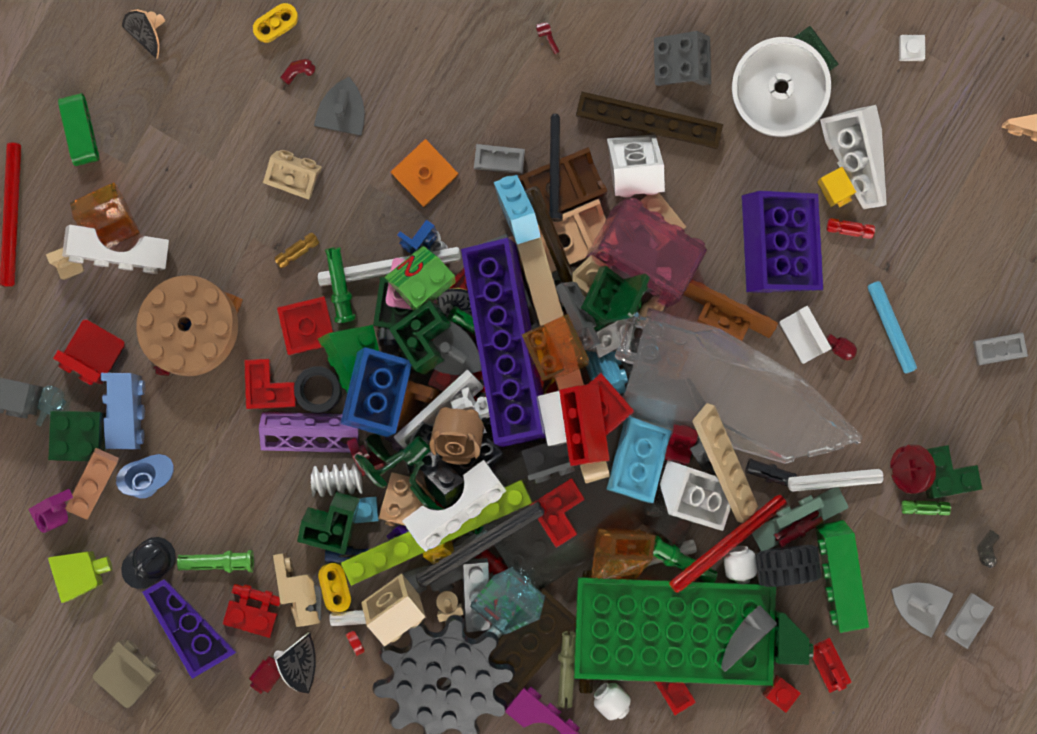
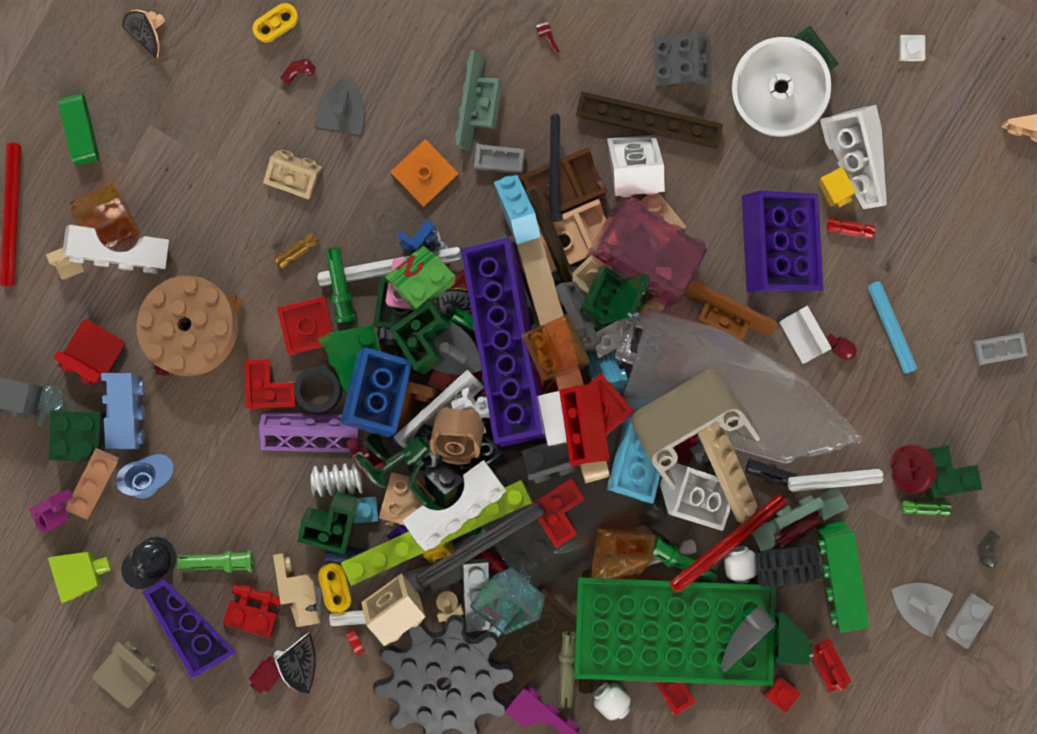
none -> sand green bracket [455,50,503,151]
none -> dark tan windscreen [631,369,761,490]

